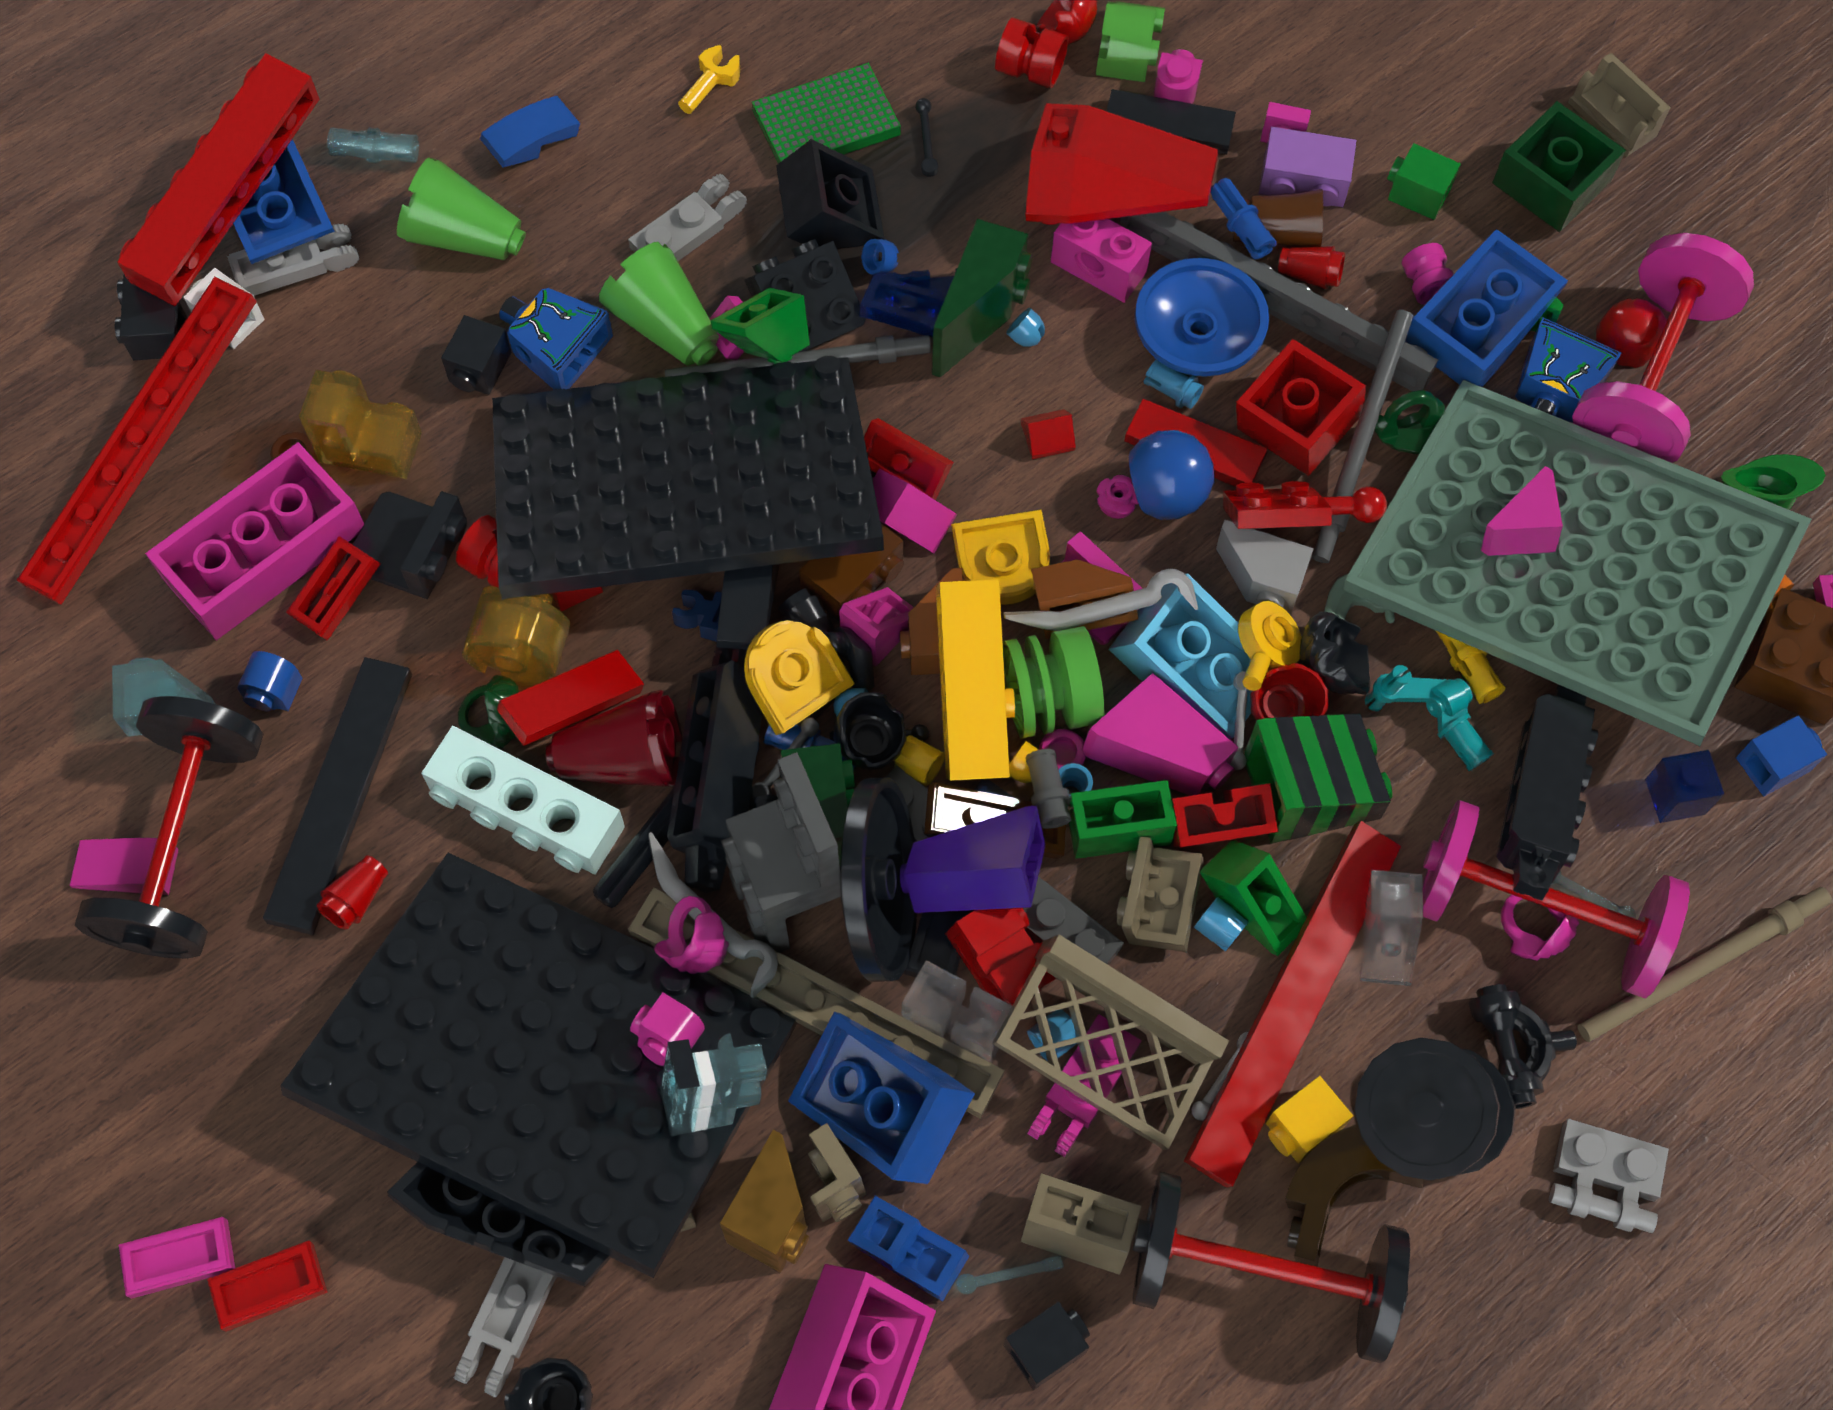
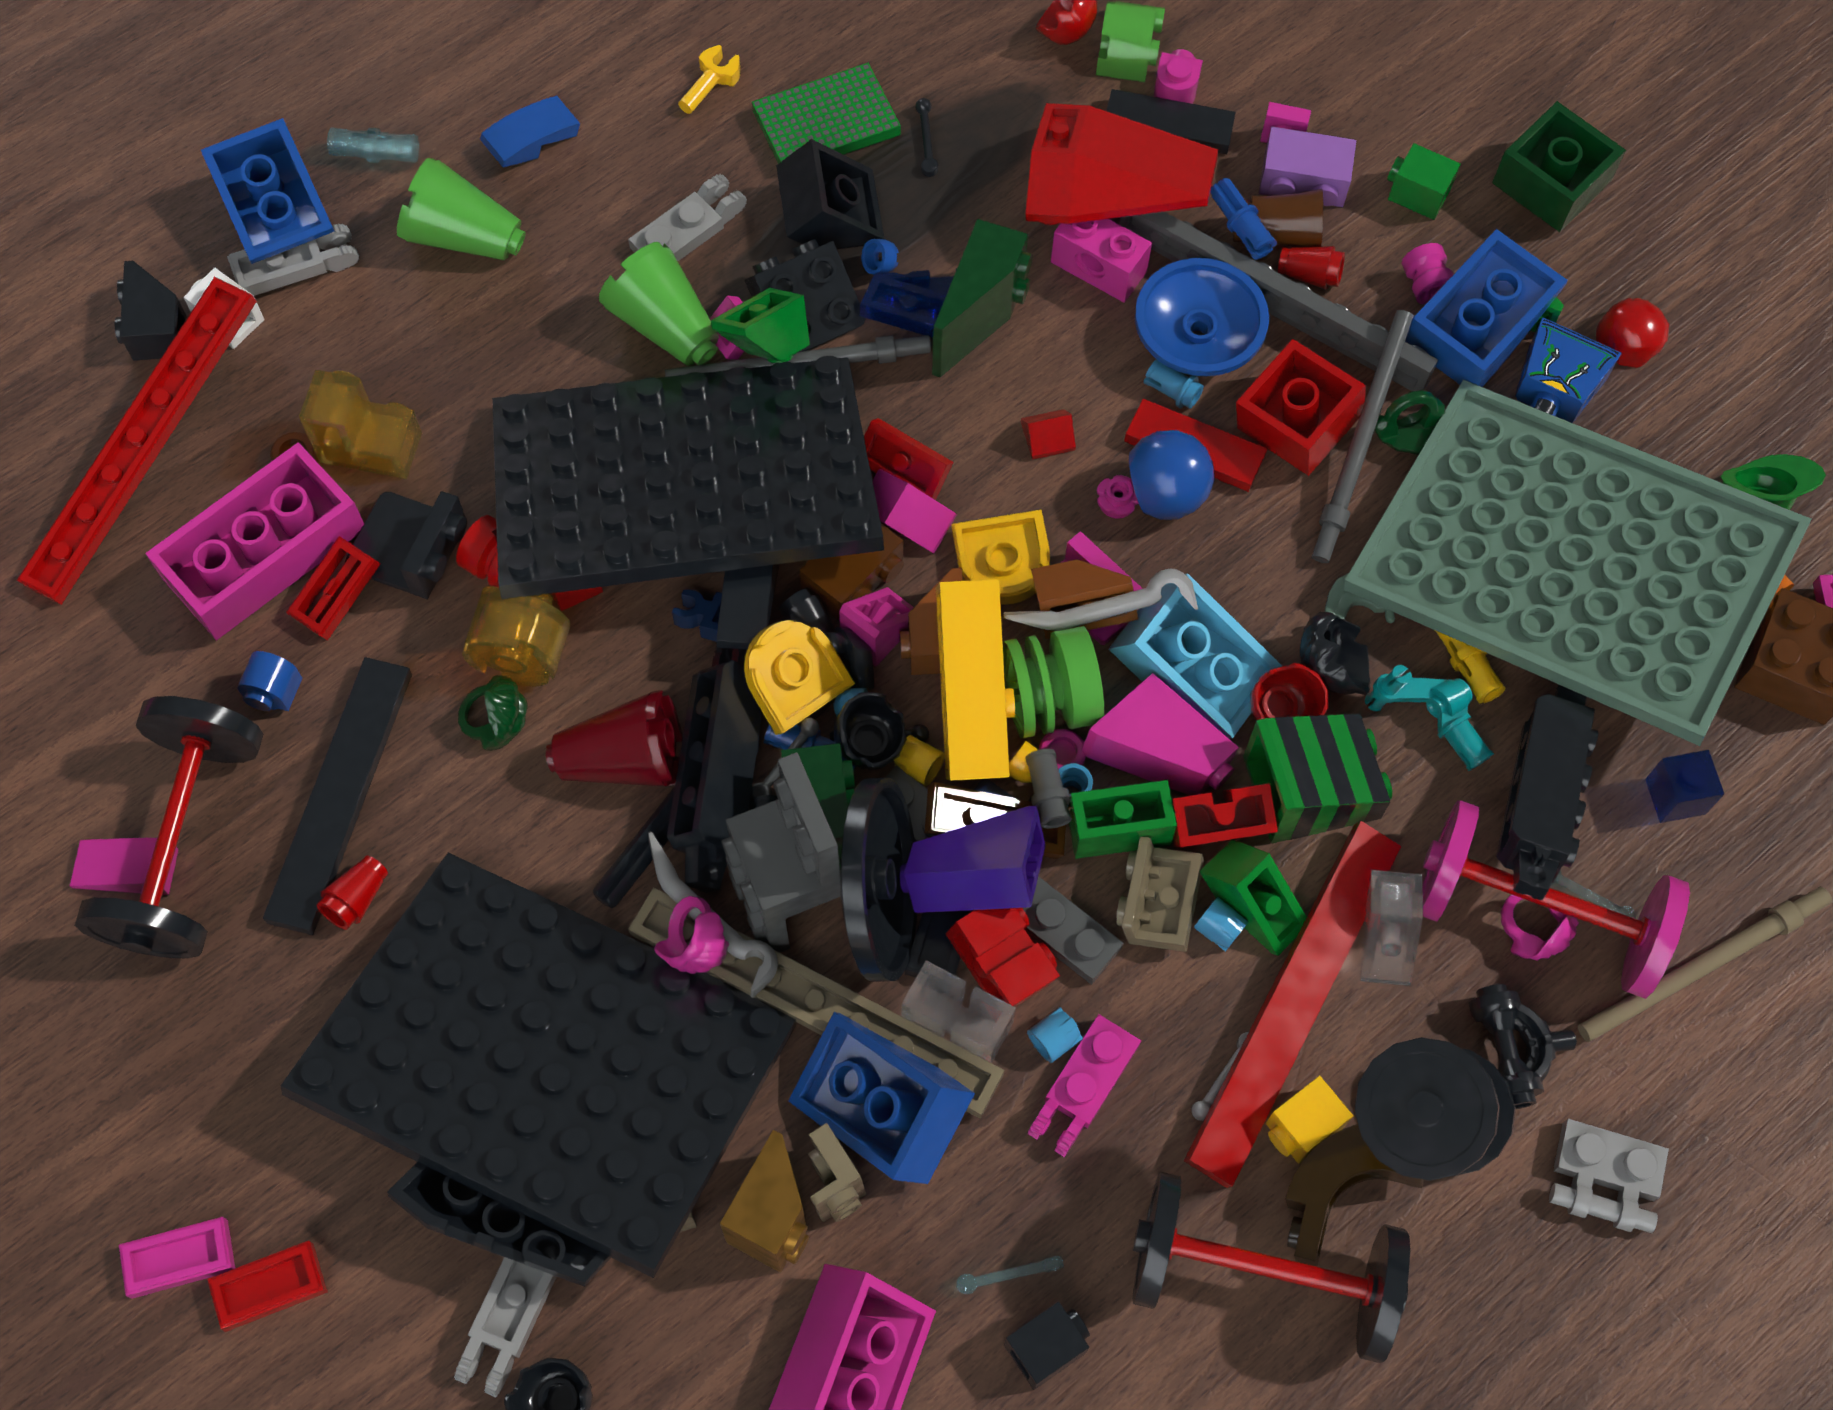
clear light blue slope [112,657,215,736] -> none
red brick [117,53,320,306] -> none
light aqua brick [421,725,625,875] -> none
black brick [441,315,512,395] -> none
red tile [497,650,644,746] -> none
blue torso [499,288,613,390] -> none
dark pink plate [630,992,705,1066] -> none
clear light blue hips [660,1033,767,1136] -> none
blue slope [848,1196,969,1302] -> none
dark tan fence [992,934,1229,1150] -> none
red wheel [995,17,1069,89] -> none
dark azure hinge [1006,307,1045,347] -> none
dark tan hinge [1021,1173,1141,1275] -> none
light grey slope [1216,520,1314,615] -> none
red plate [1223,481,1387,529] -> none
light grey hinge [1230,671,1248,770] -> none
yellow piece [1238,601,1302,691] -> none
dark pink slope [1481,466,1563,556] -> none
dark tan hinge [1568,53,1671,157] -> none
dark pink piece [1572,233,1754,463] -> none
blue brick [1736,715,1828,797] -> none

